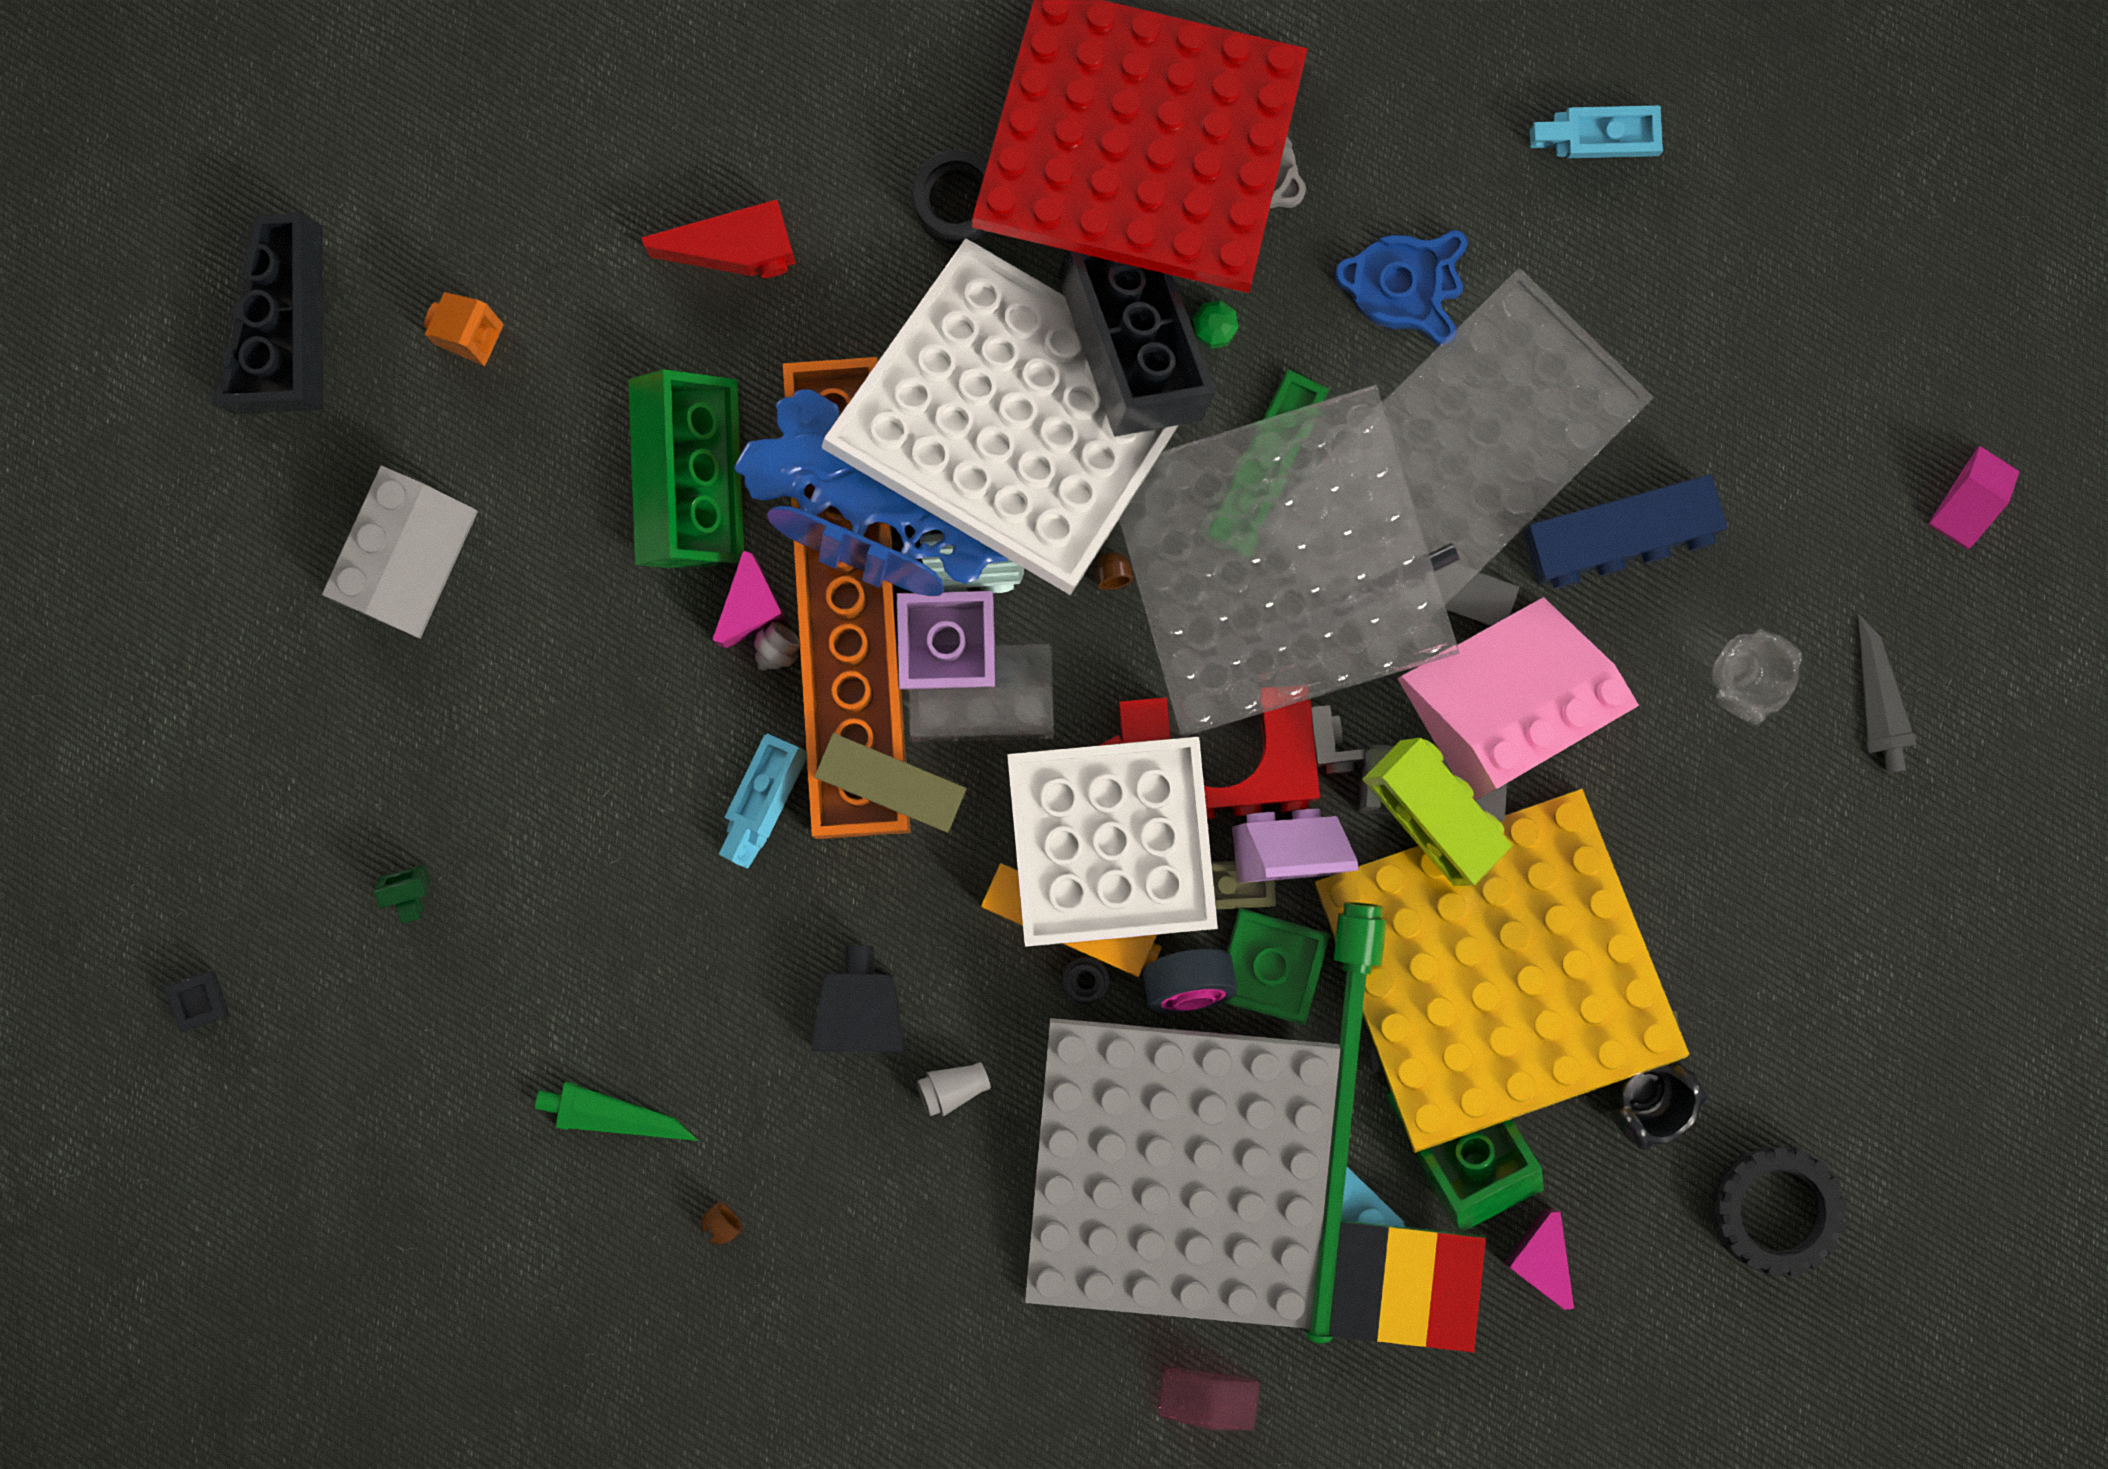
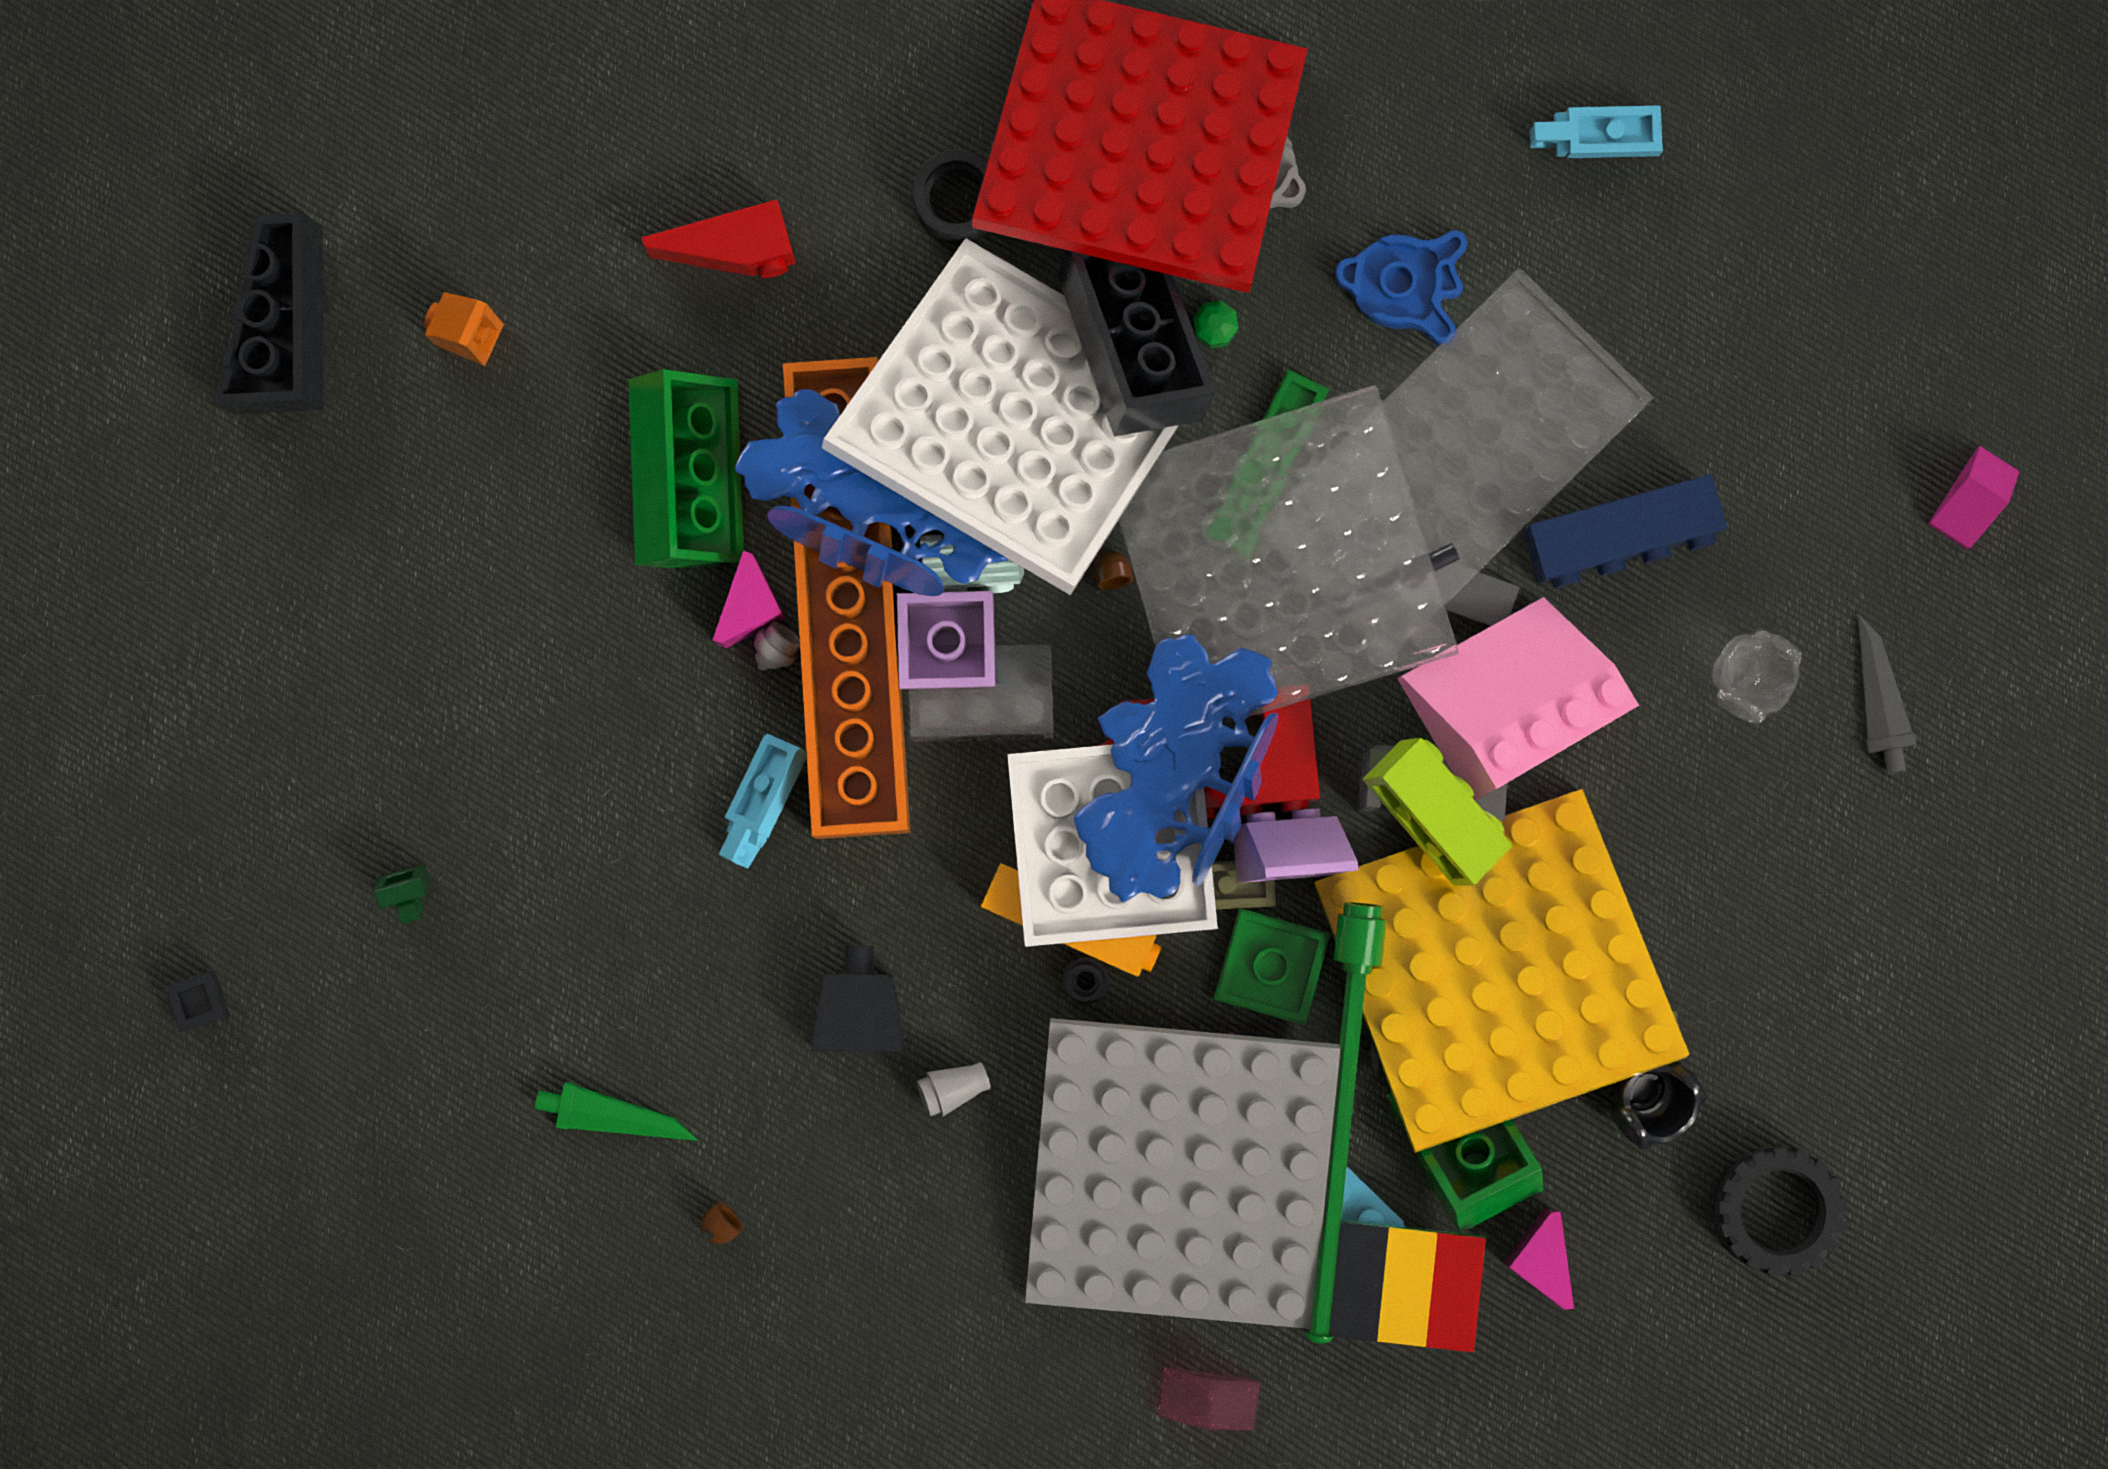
light grey slope [322,466,478,639] -> none
olive tile [814,733,967,834] -> none
black wheel [1143,949,1237,1013] -> none
light grey bracket [1311,705,1365,774] -> none
none -> blue plant [1073,634,1279,902]

